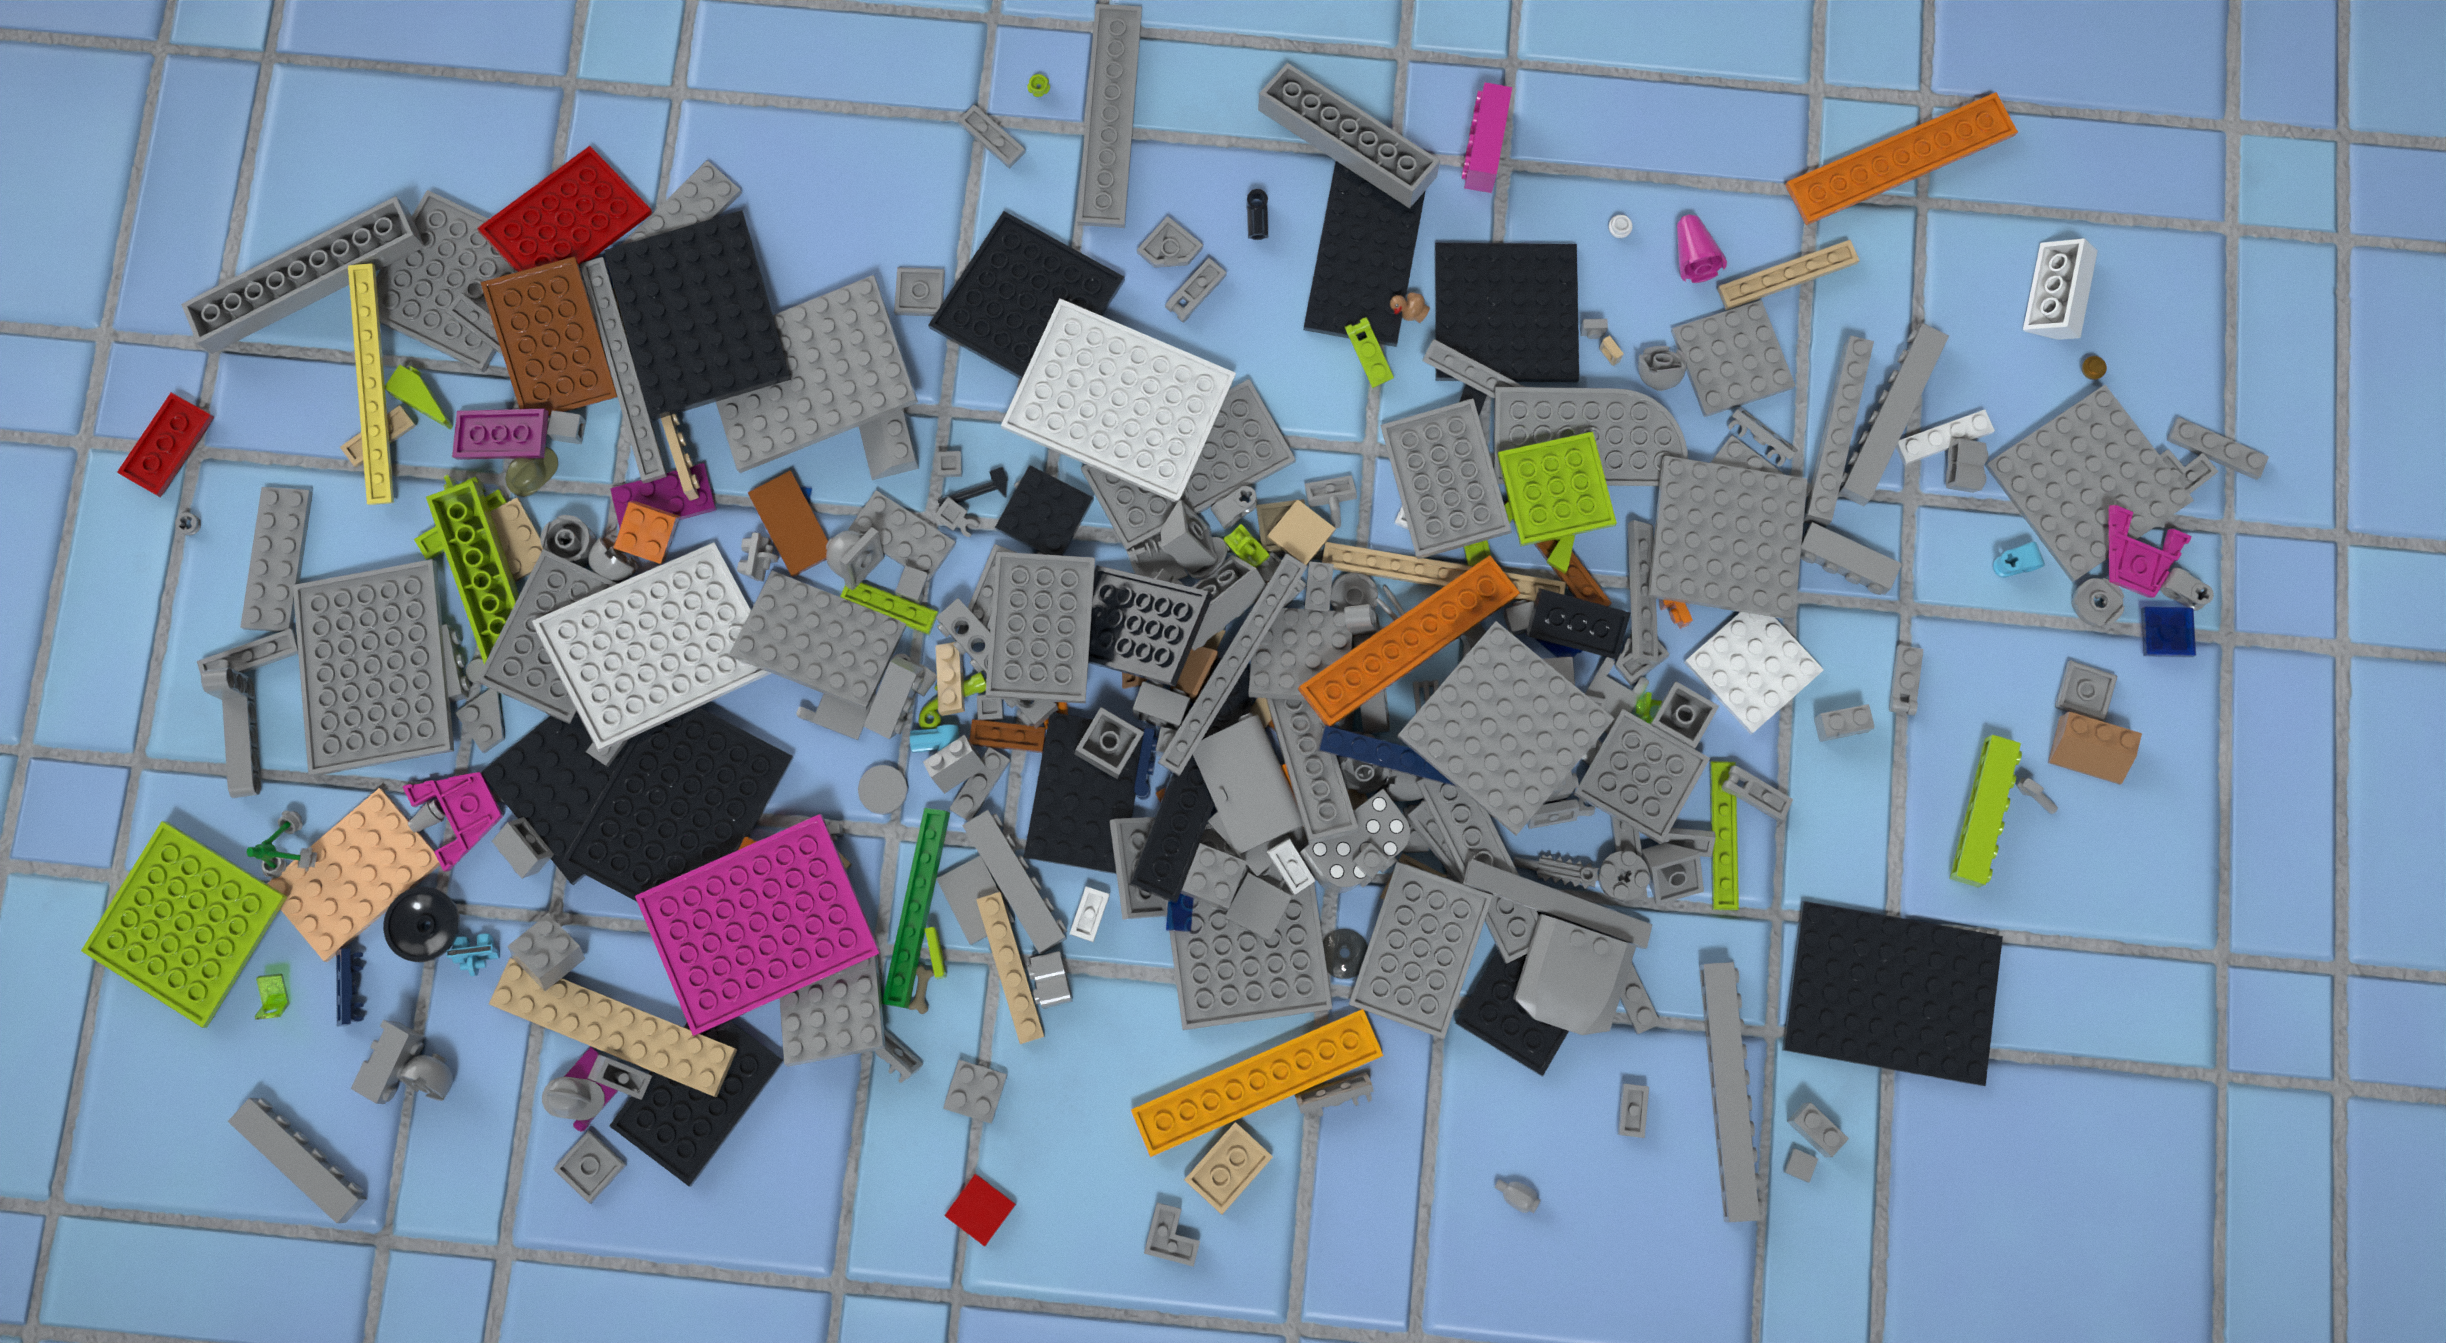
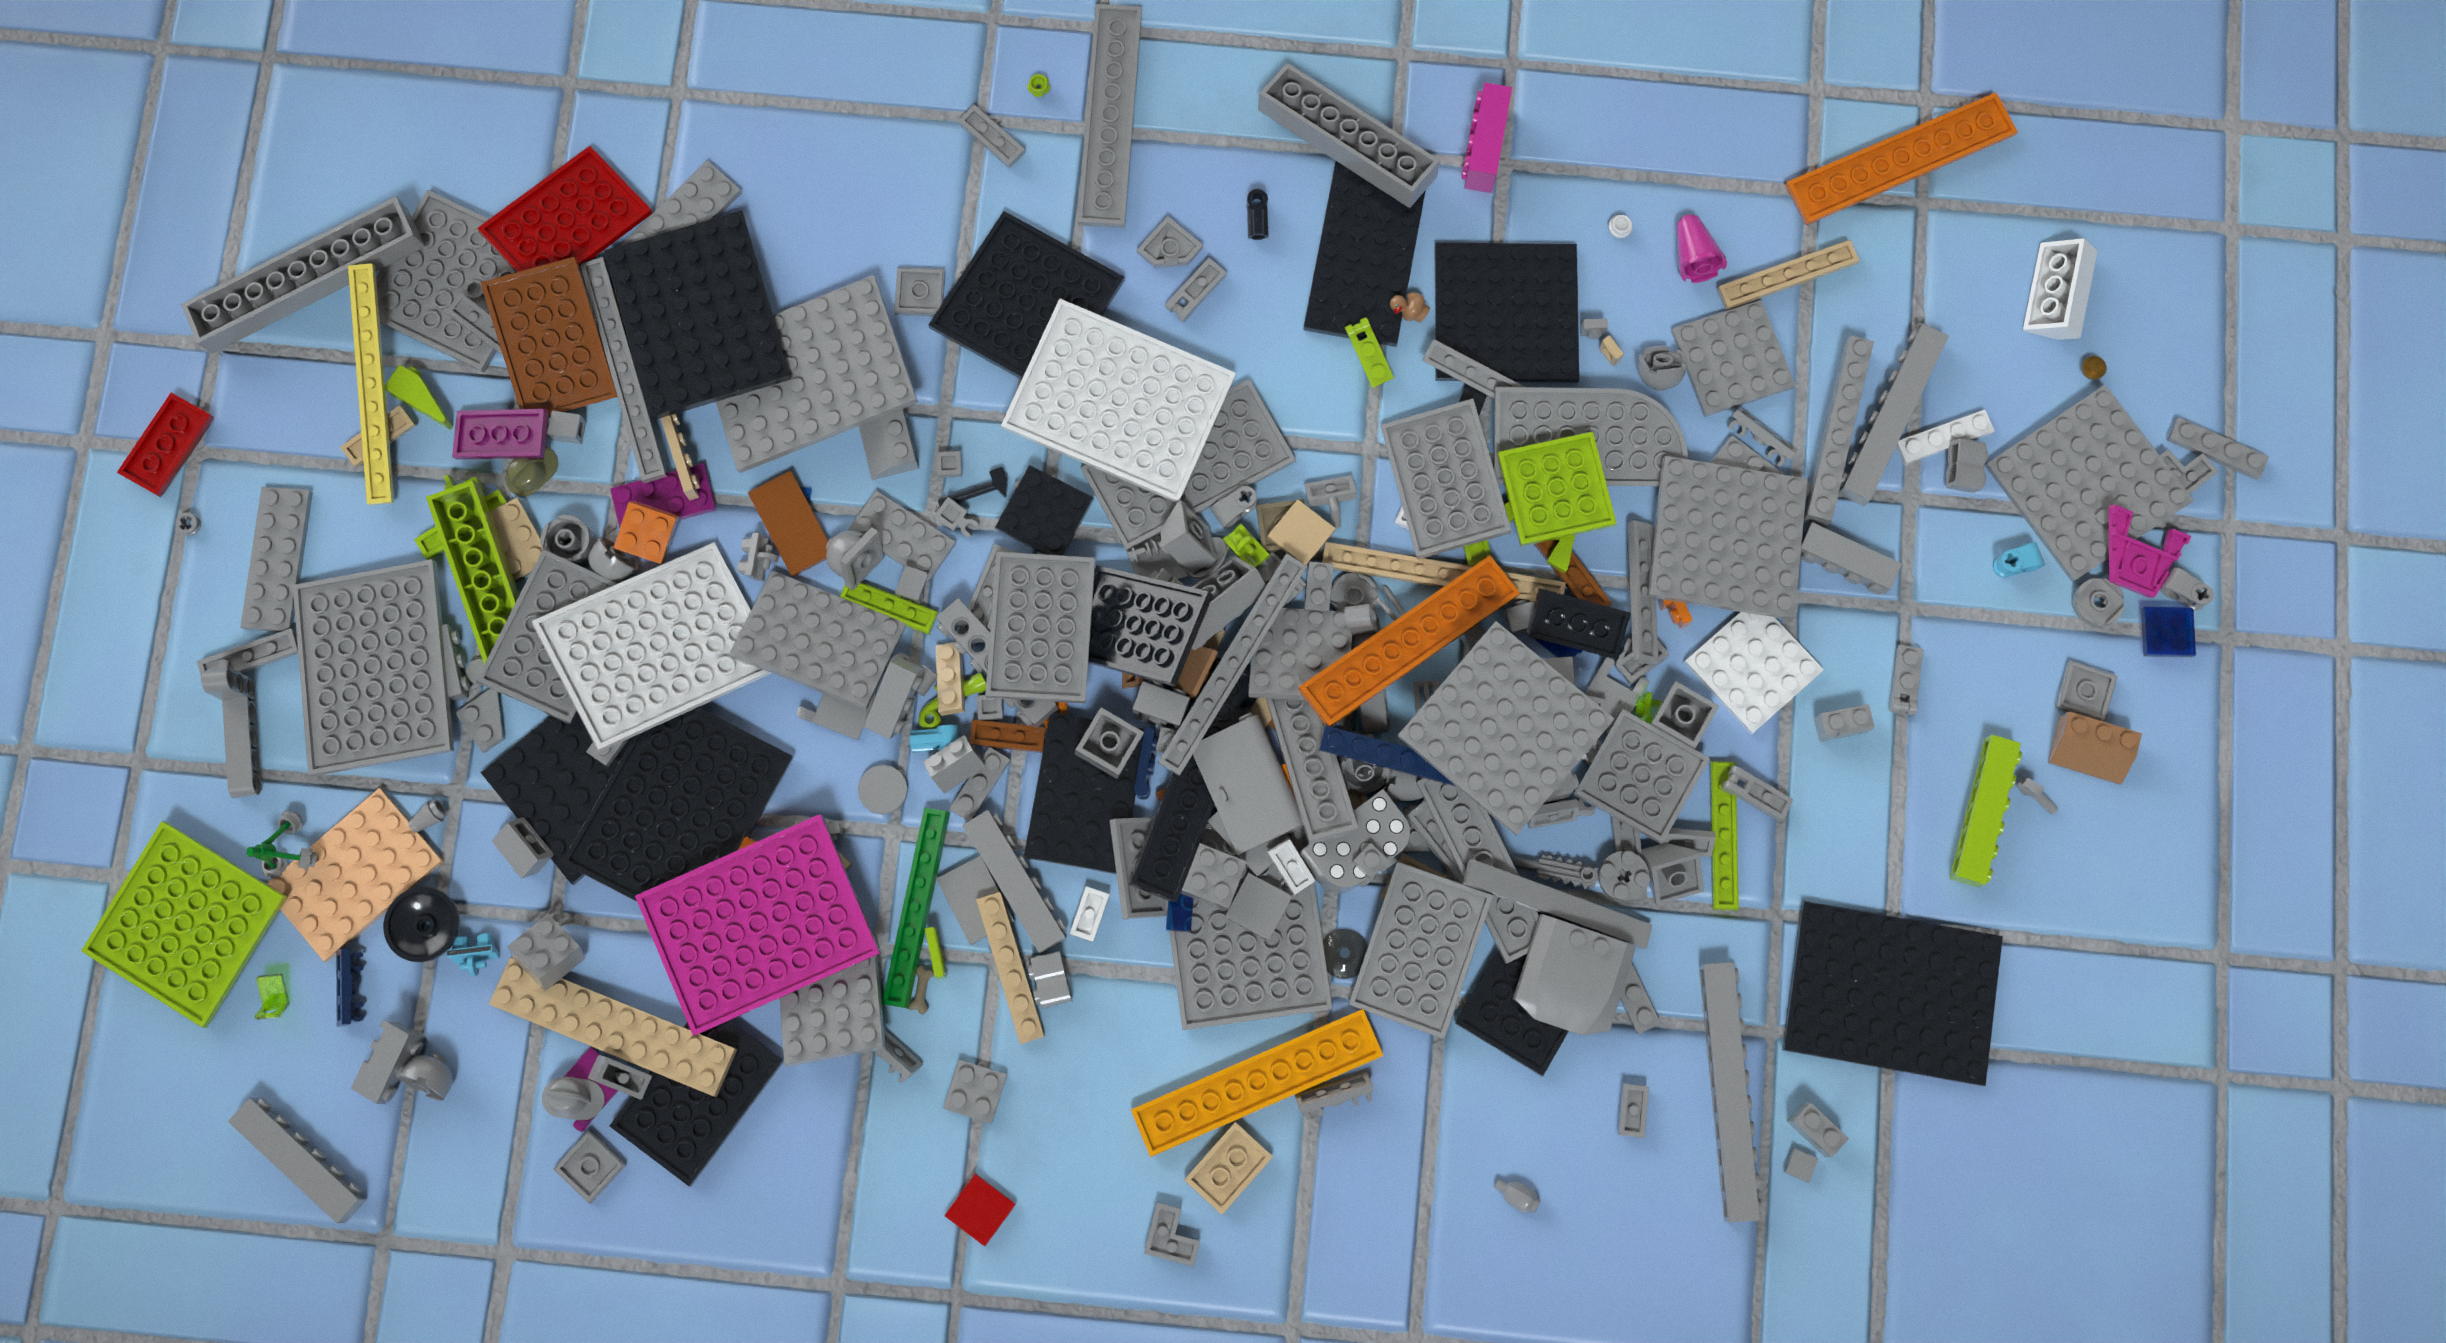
dark pink wing [403,772,503,872] -> none

